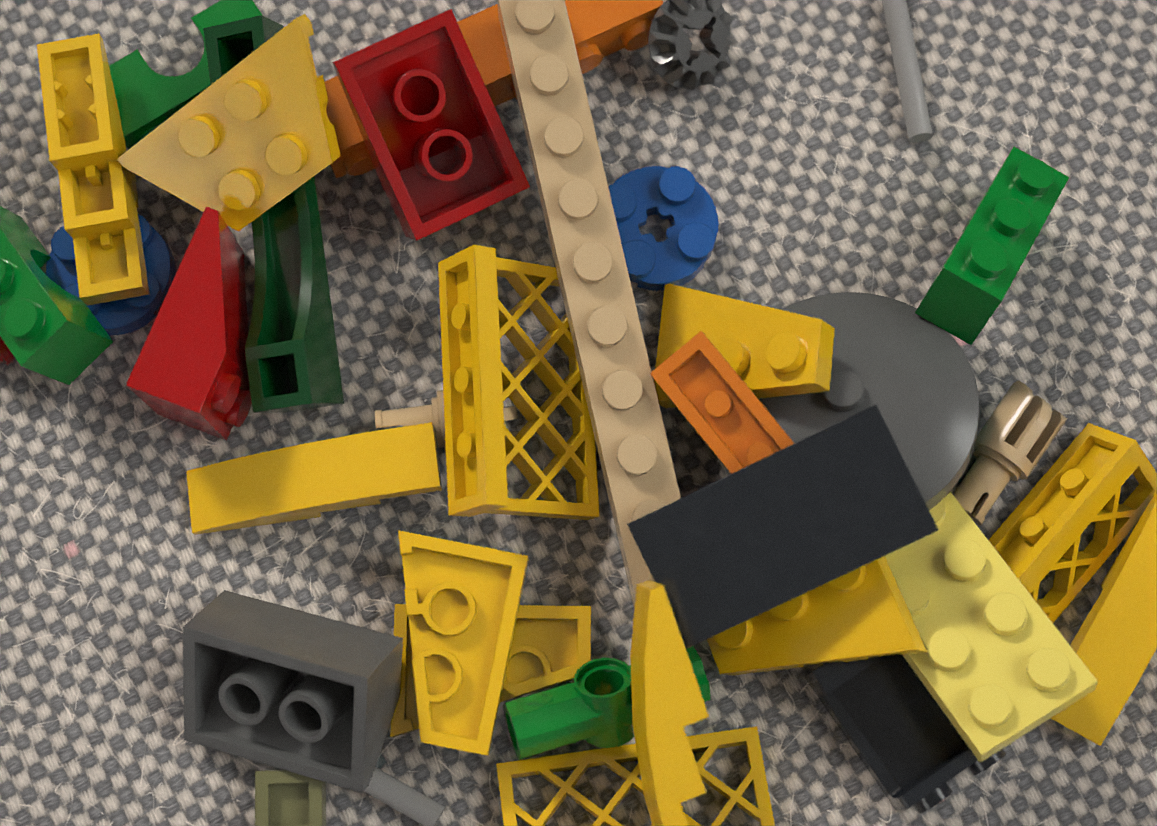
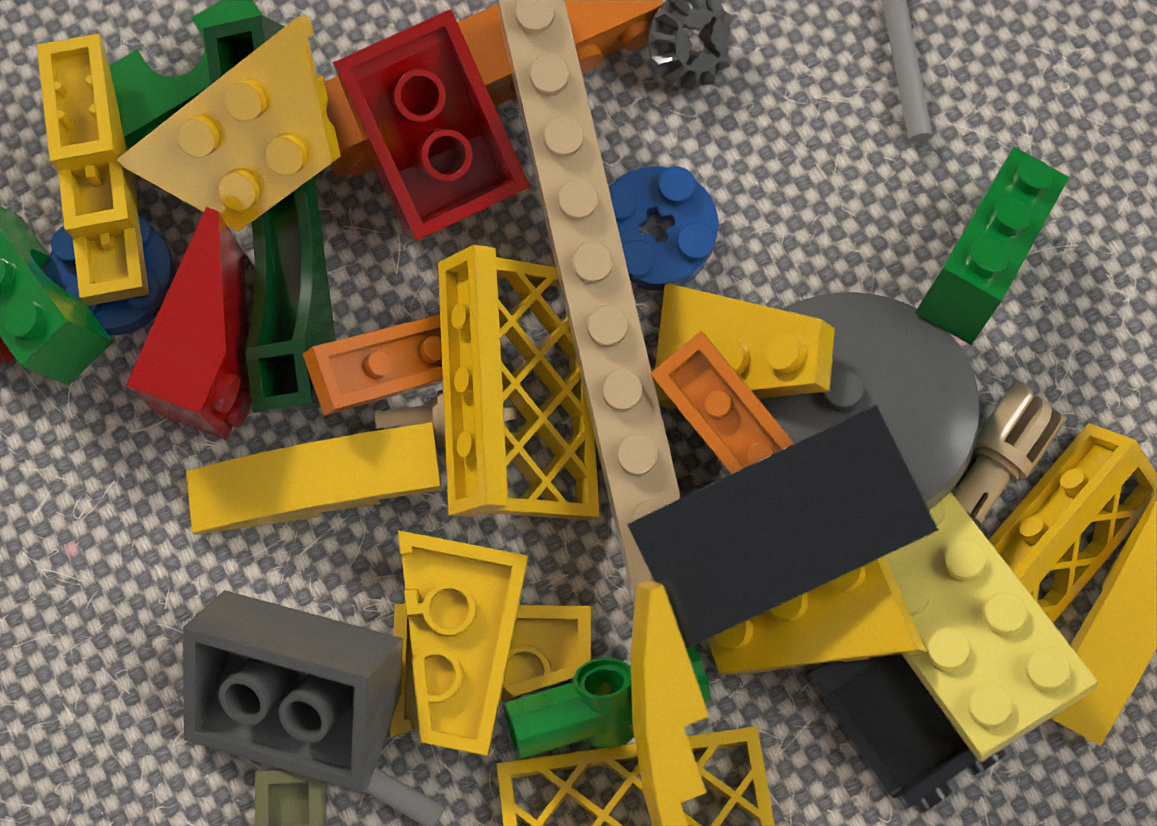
none -> orange plate [303,314,443,416]

